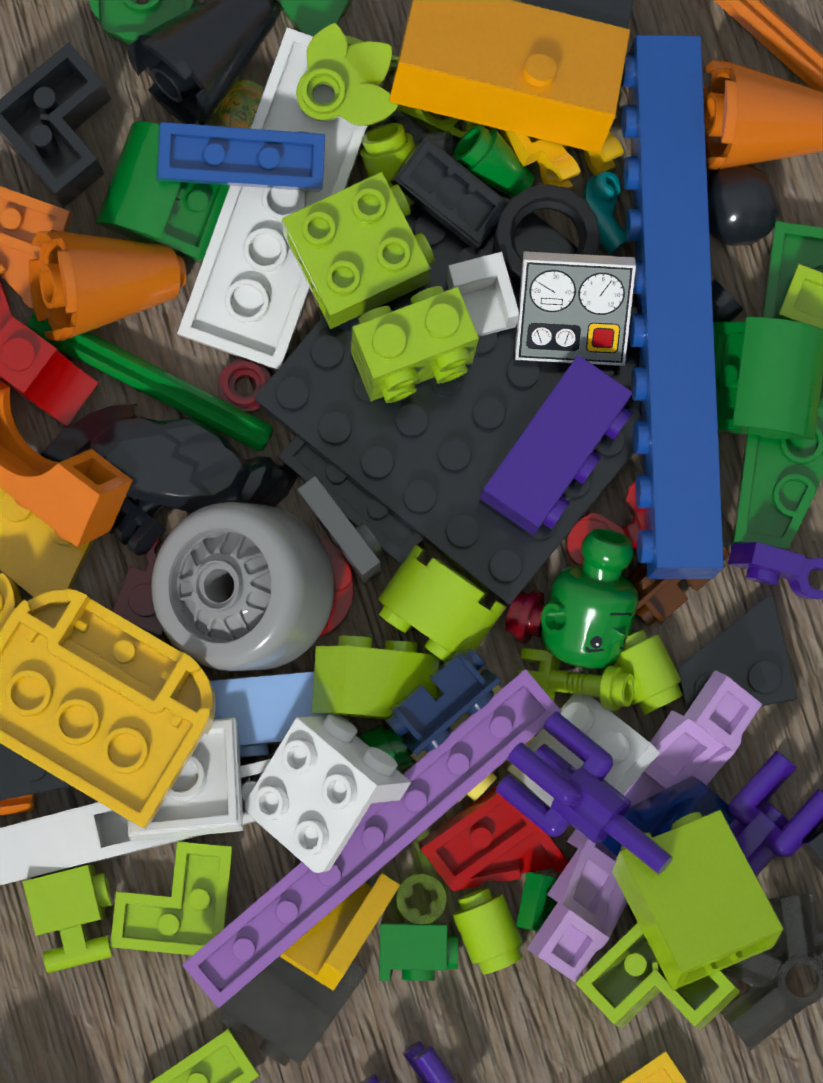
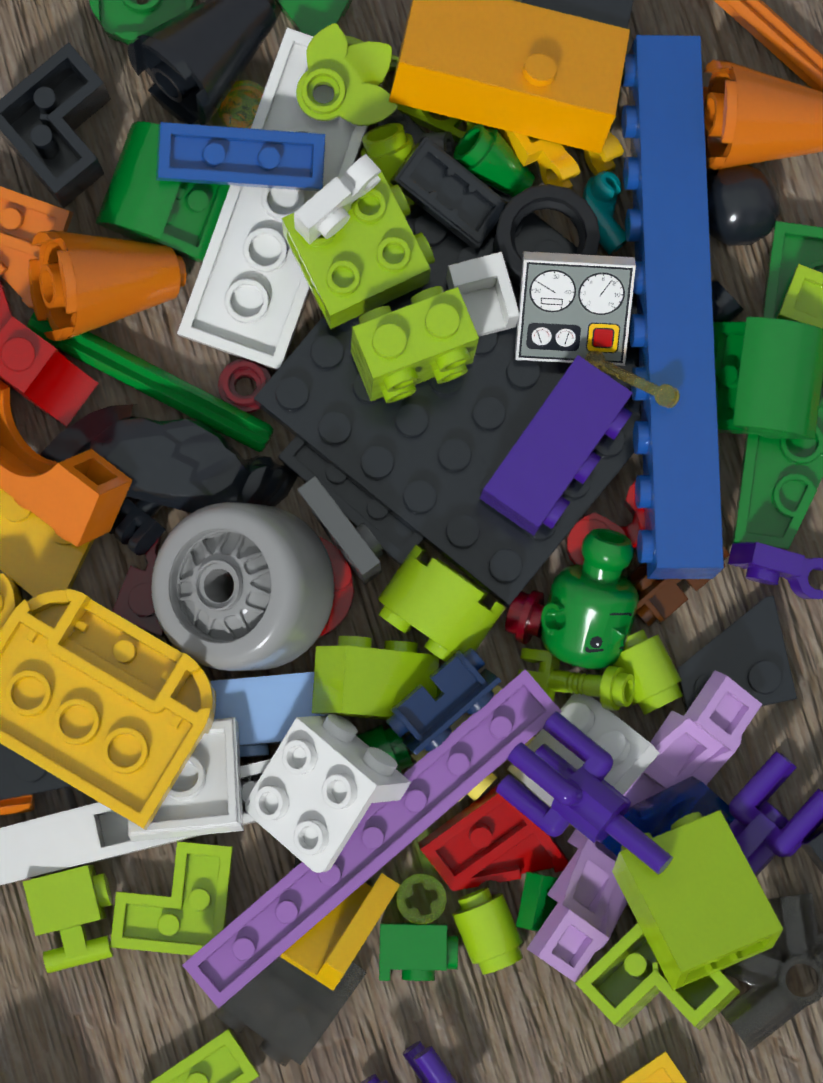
none -> white plate [294,154,381,245]
none -> clear yellow hinge [585,351,680,408]

